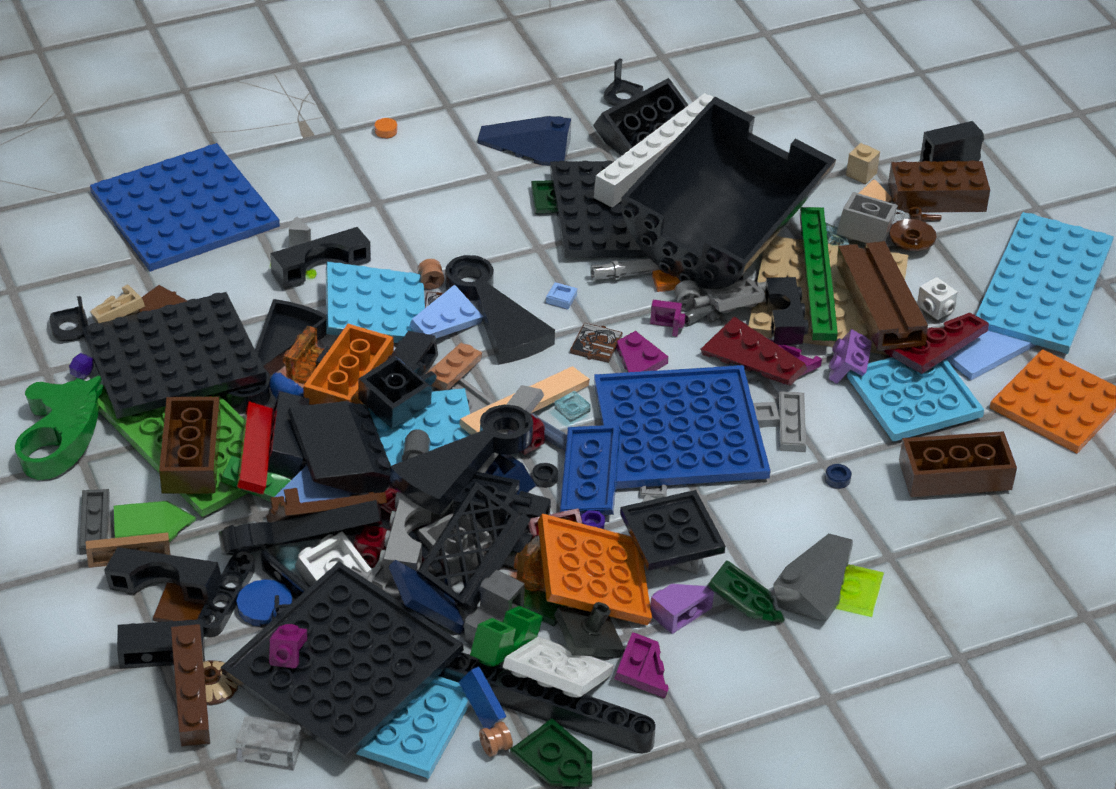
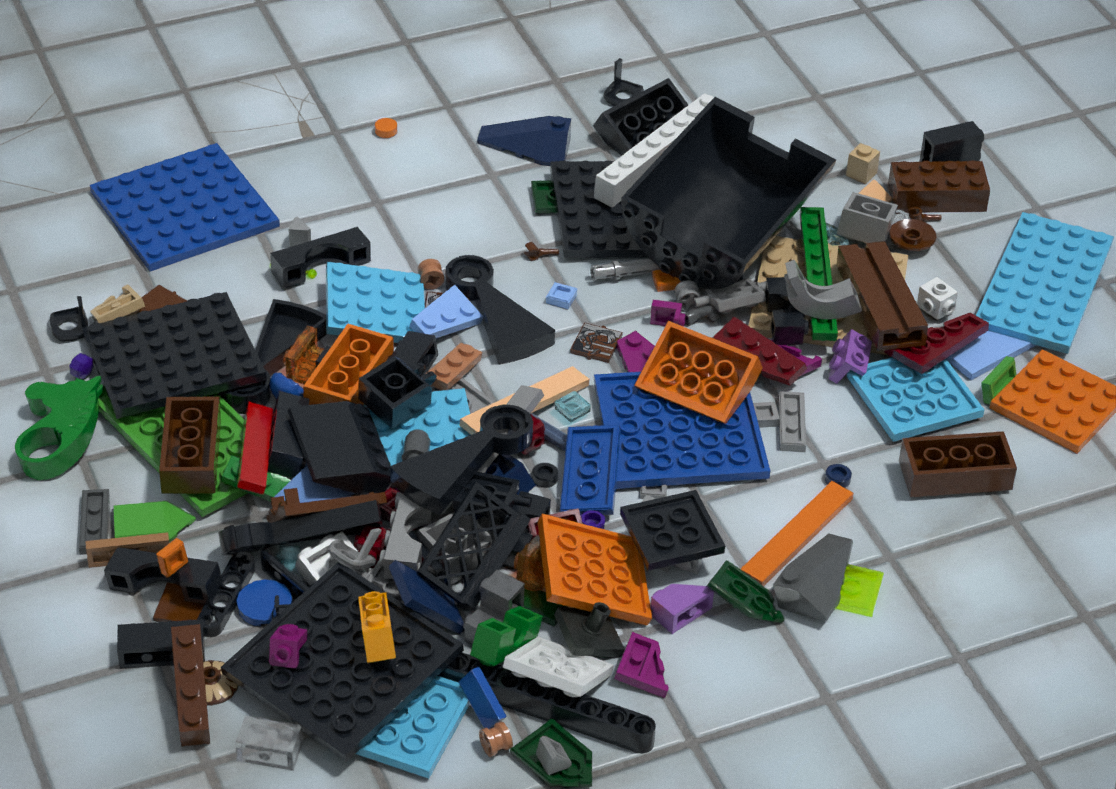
none -> orange tile [156,538,188,577]
none -> light grey piece [329,528,381,569]
none -> light orange slope [358,591,396,663]
none -> reddish brown hand [524,242,559,261]
none -> light grey slope [536,736,572,775]
none -> orange slope [634,321,763,424]
none -> orange tile [741,481,854,586]
none -> light grey arch [784,260,862,319]
none -> bright green tile [981,356,1017,405]

